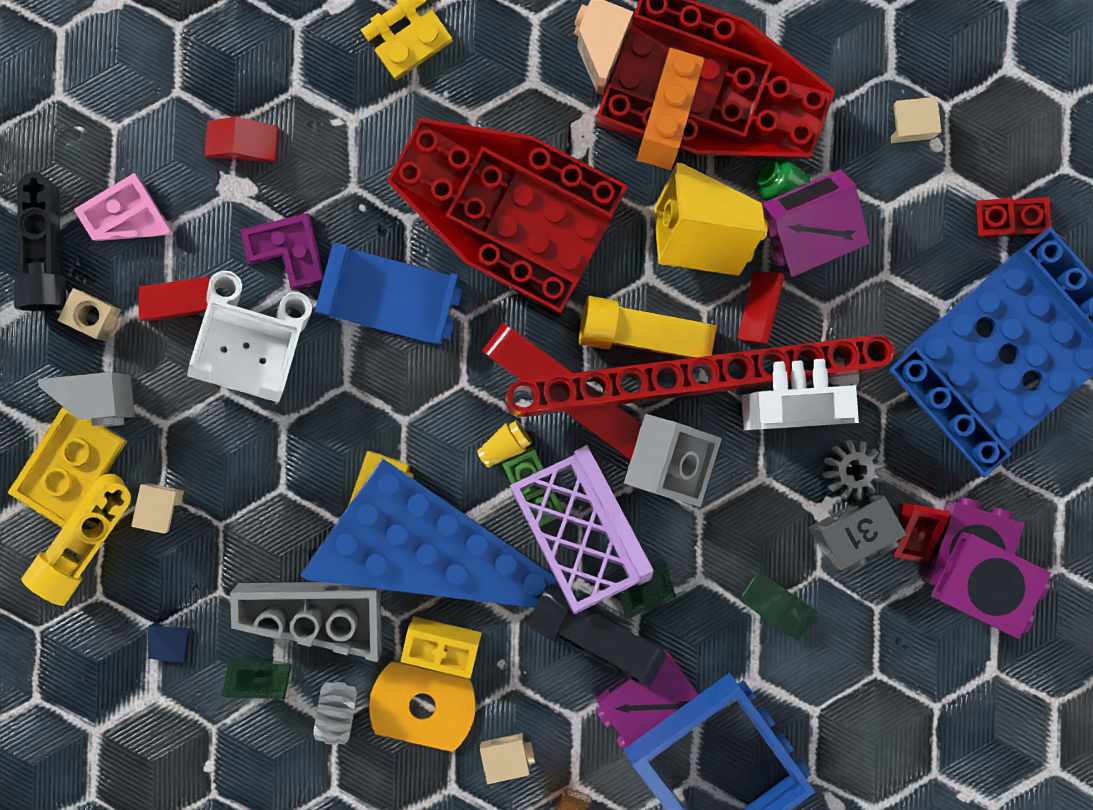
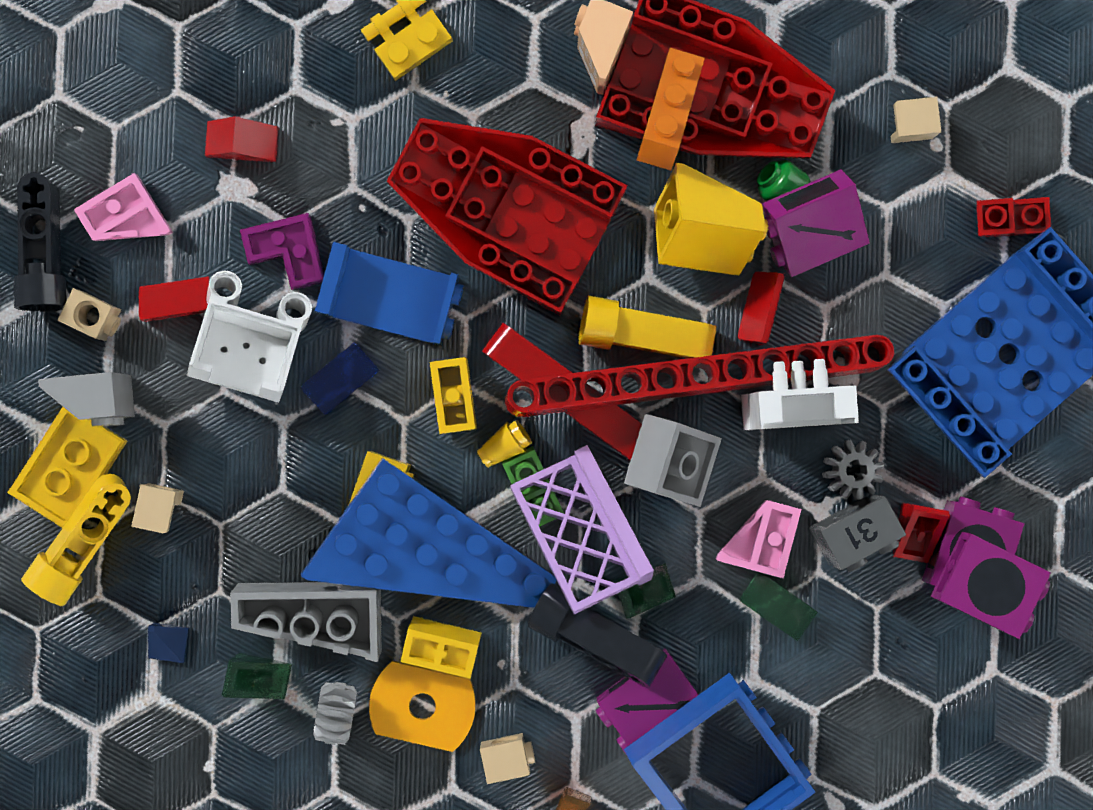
none -> clear blue slope [300,342,380,415]
none -> yellow brick [430,357,477,434]
none -> bright pink wing [716,500,802,578]

